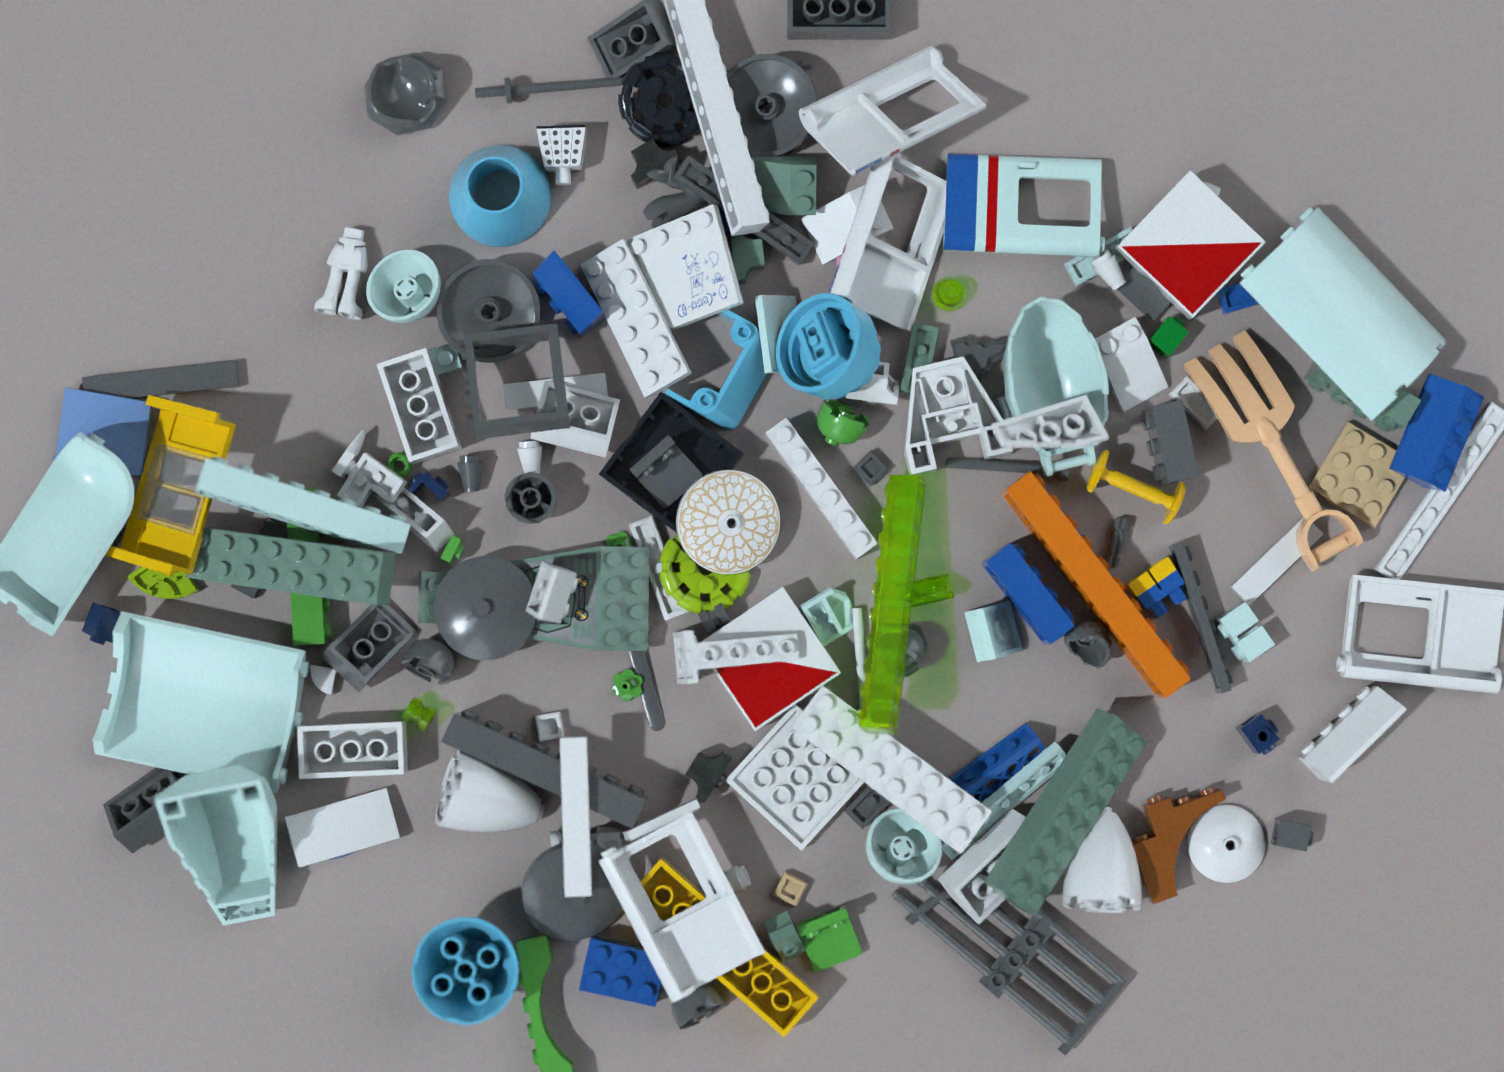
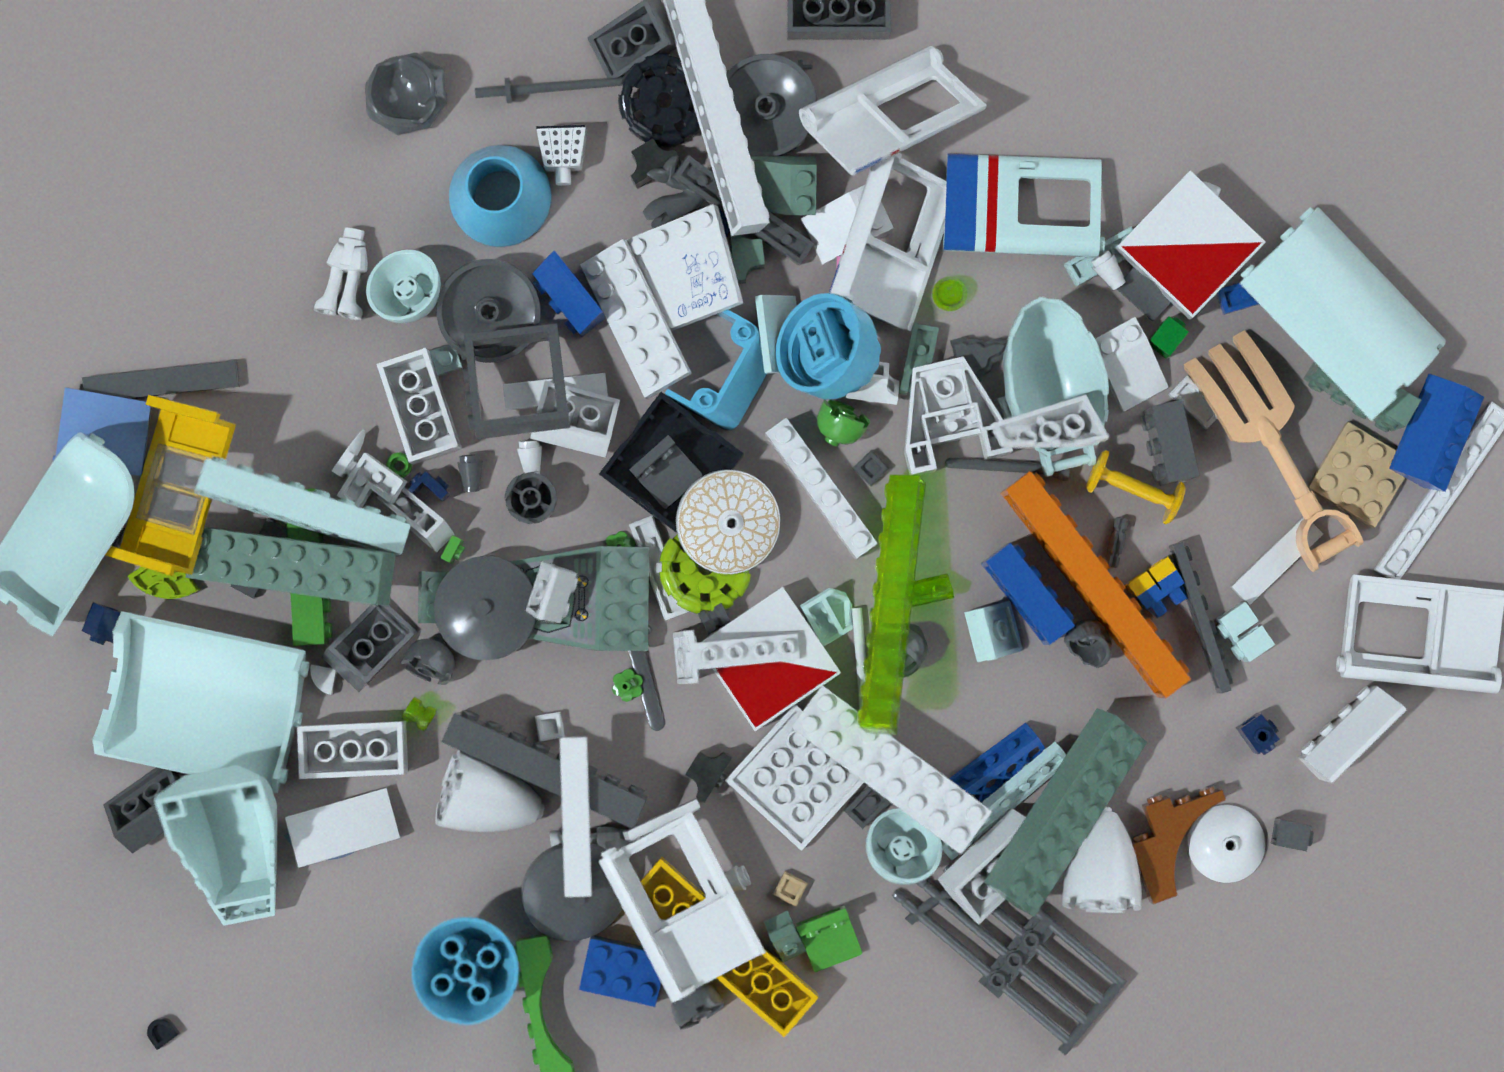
none -> black tile [147,1017,180,1050]

